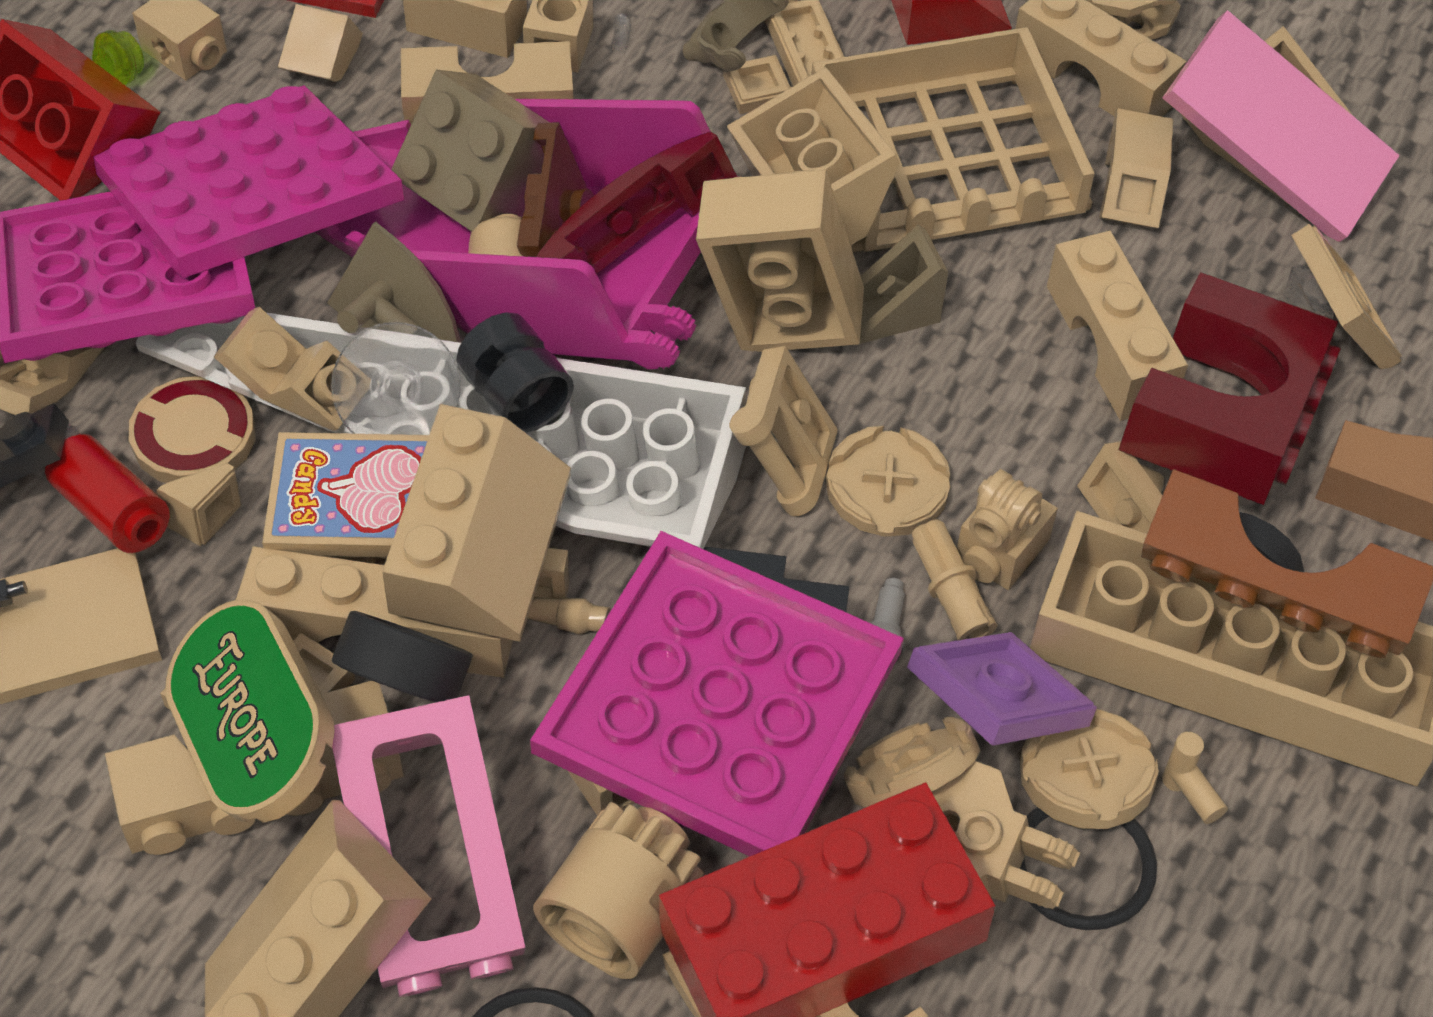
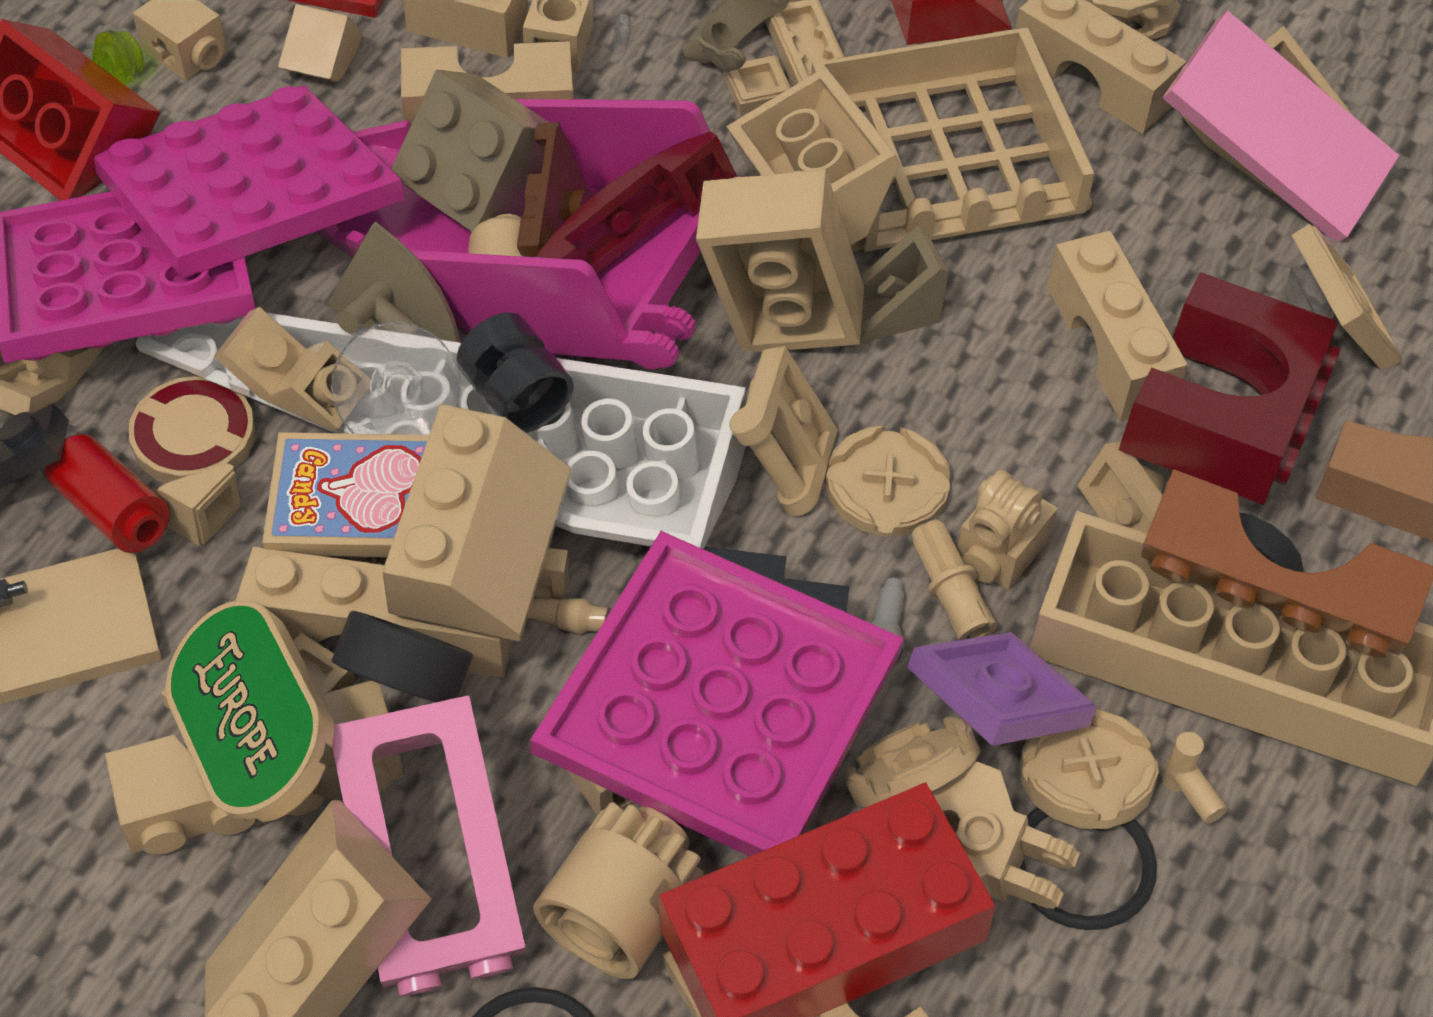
tan slope [1099,108,1173,229] -> none

